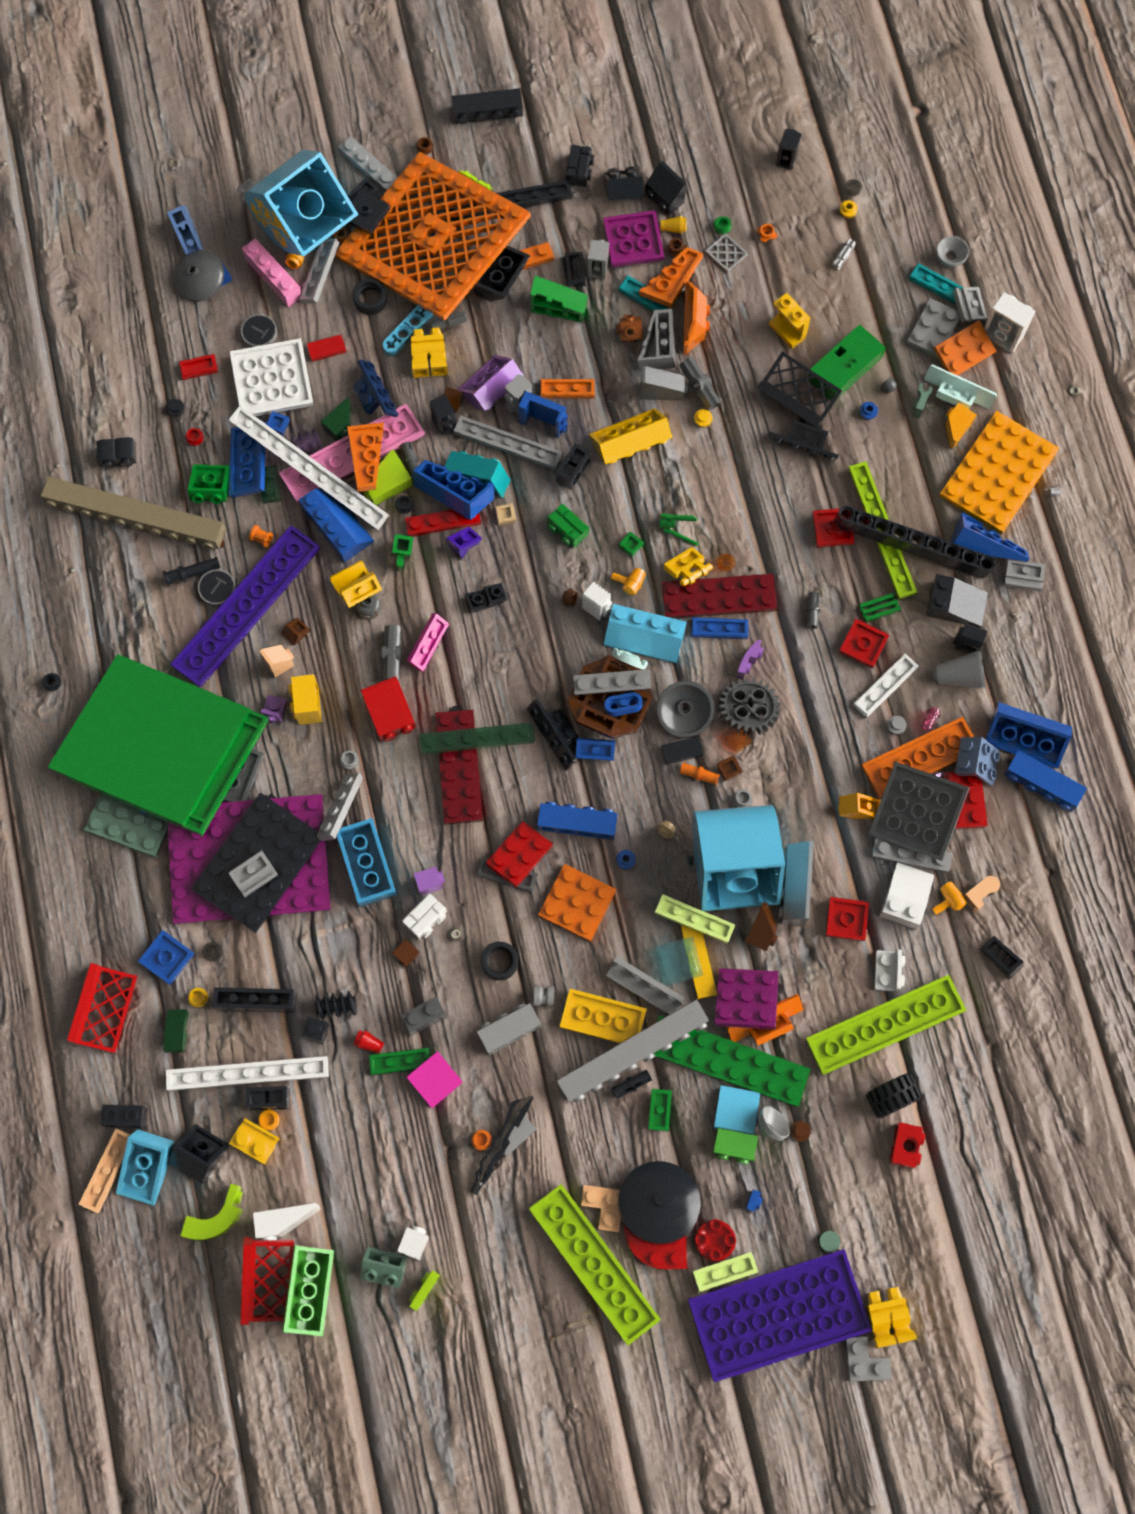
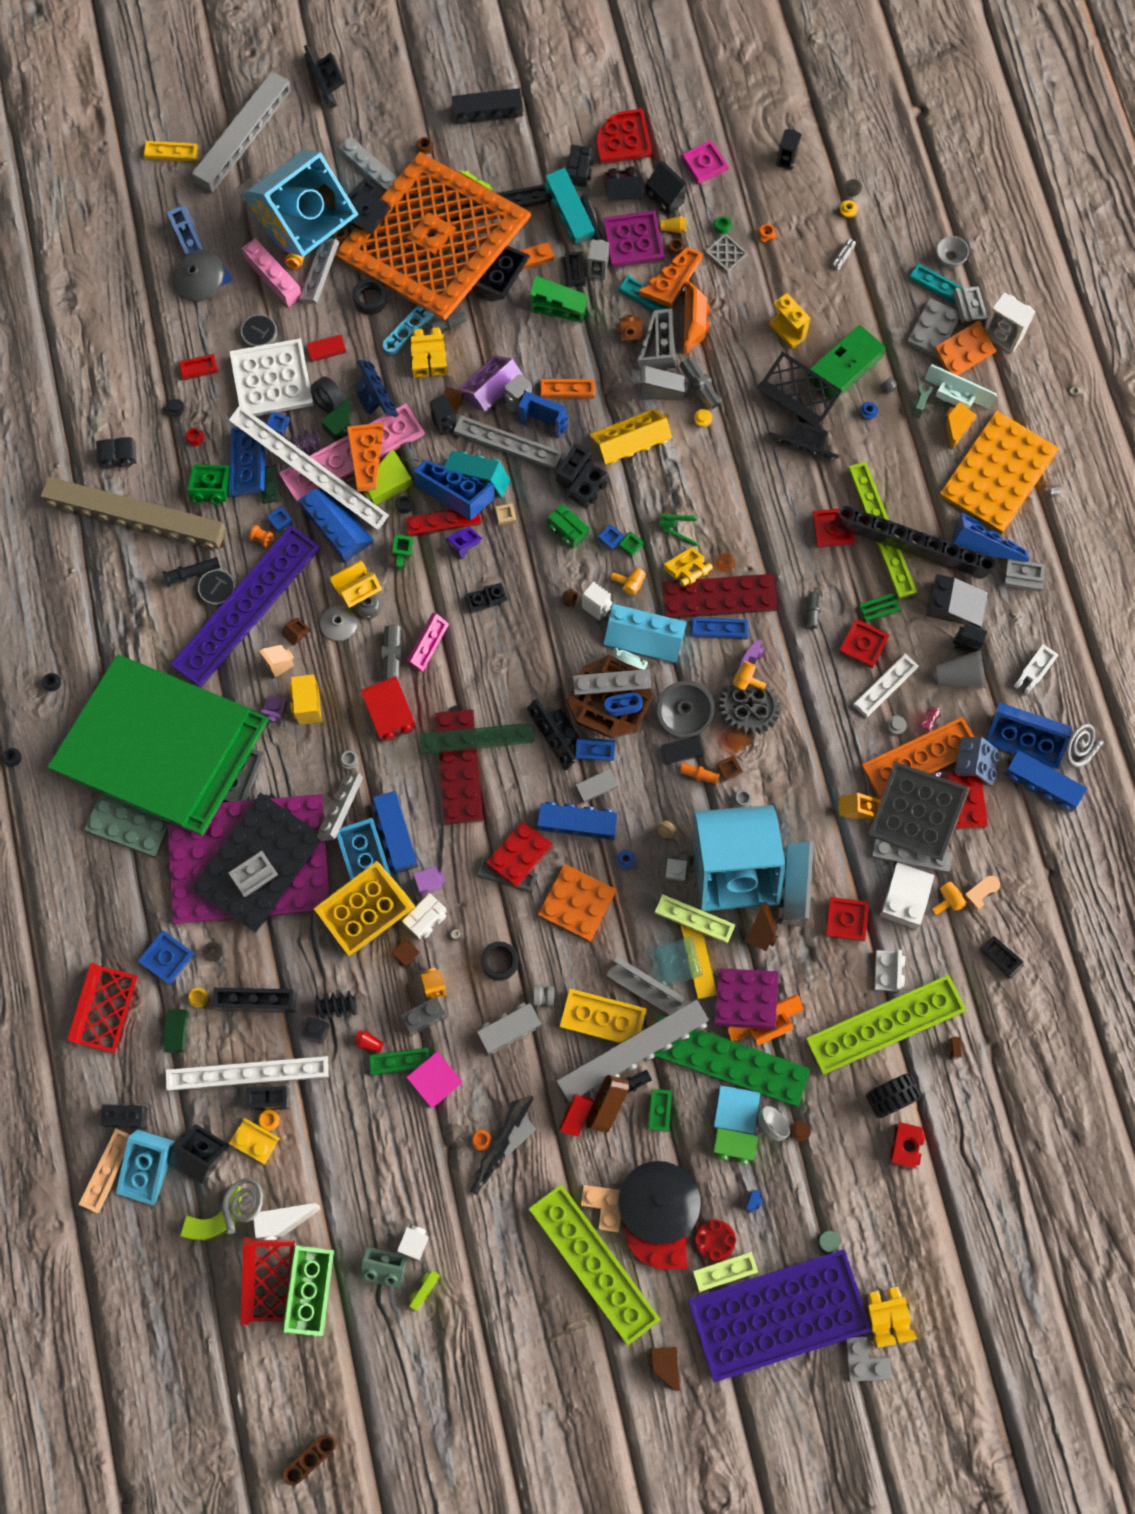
none -> black plate [2,748,22,767]
none -> yellow tile [143,141,198,162]
none -> light grey brick [192,71,291,193]
none -> light grey piece [222,1178,263,1234]
none -> blue plate [266,506,293,533]
none -> reddish brown beam [283,1434,337,1486]
none -> black bracket [303,44,346,107]
none -> black tyre [310,376,344,413]
none -> yellow slope [314,861,416,956]
none -> reddish brown slope [316,184,335,211]
none -> light grey dish [320,605,358,641]
none -> blue brick [371,790,418,874]
none -> light orange slope [421,968,447,1000]
none -> teal brick [543,167,595,245]
none -> red tile [559,1093,594,1137]
none -> black brick [568,462,608,508]
none -> light grey tile [576,769,619,803]
none -> black bar [580,195,603,240]
none -> reddish brown beam [586,1075,629,1133]
none -> red plate [597,108,652,164]
none -> blue plate [598,524,624,551]
none -> reddish brown slope [647,1347,680,1391]
none -> white plate [665,859,687,881]
none -> dark pink tile [681,140,729,184]
none -> light orange piece [732,661,766,690]
none -> reddish brown plate [946,1037,962,1060]
none -> white hinge [1014,644,1058,695]
none -> light grey piece [1066,723,1104,768]

